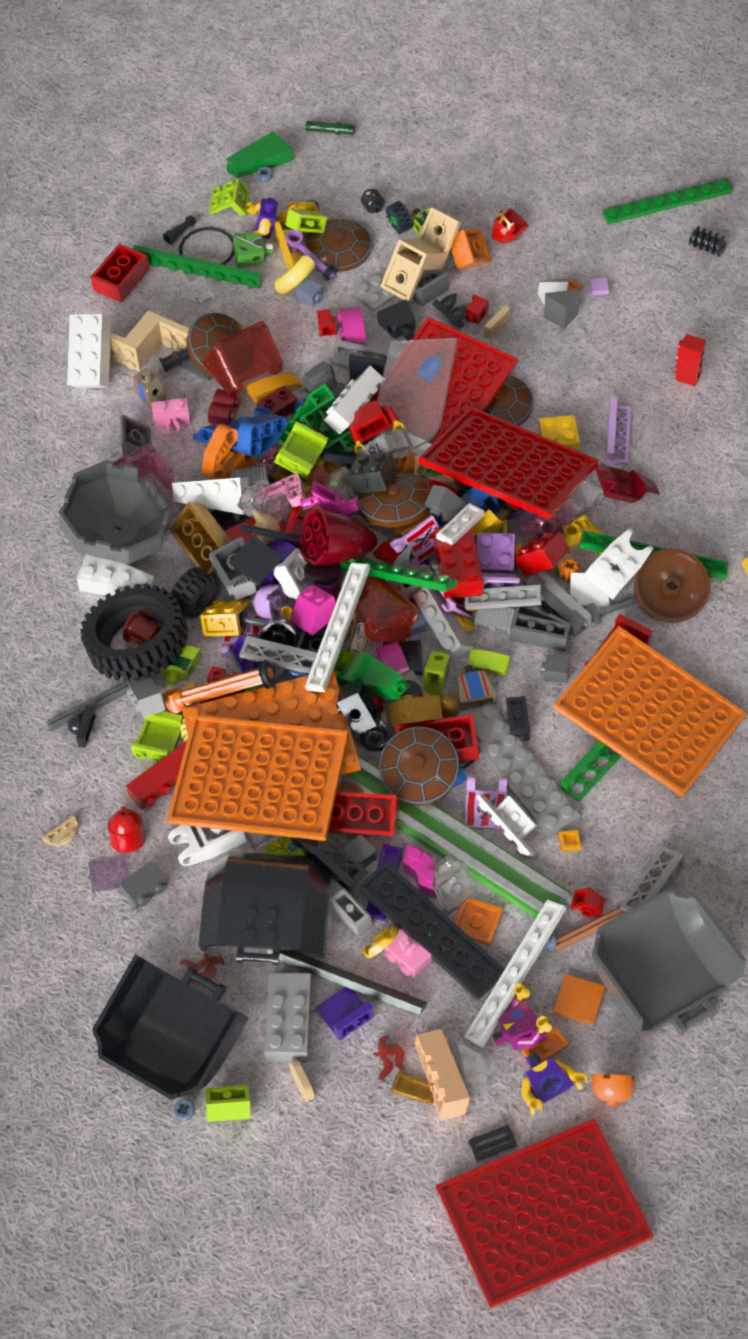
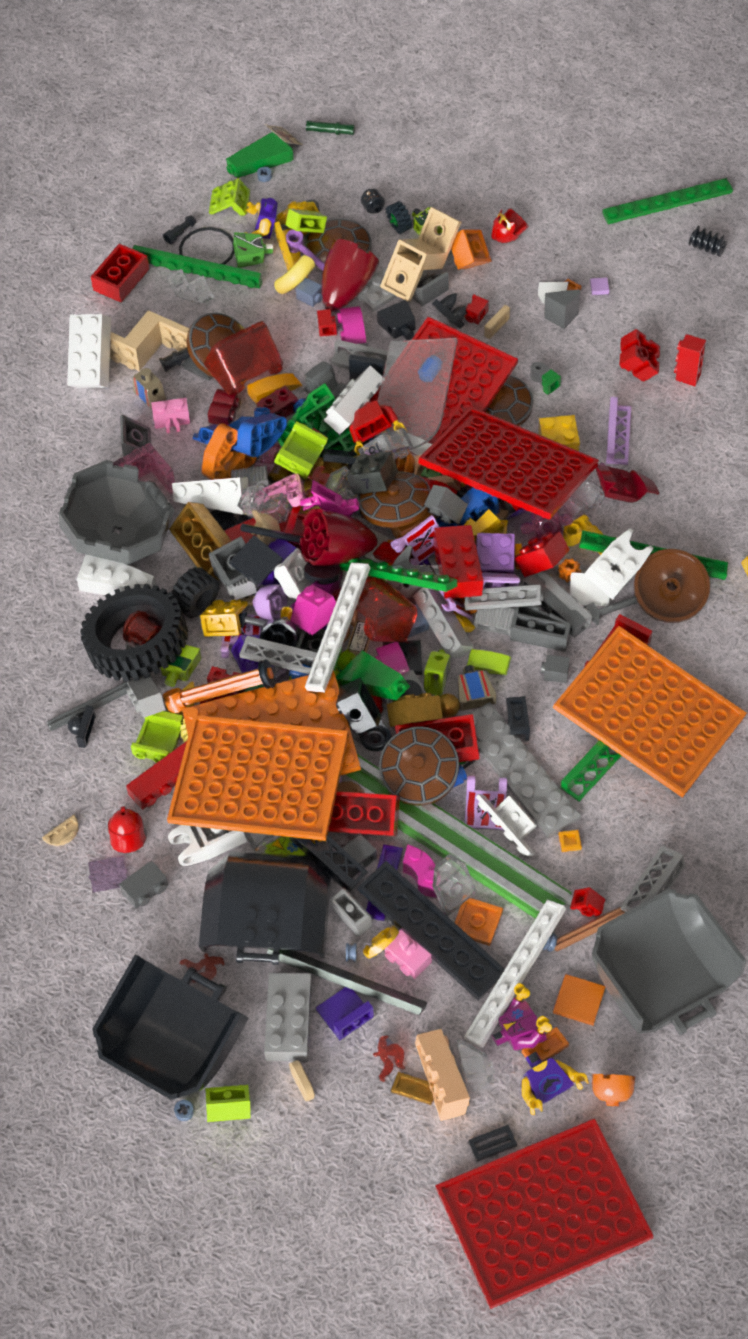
white tile [436,503,484,545] -> none
none -> sticker [264,124,303,145]
none -> dark red cylinder [322,239,380,312]
none -> sand blue bush [346,943,357,962]
none -> leg [530,362,561,395]
none -> red brick [619,329,660,381]

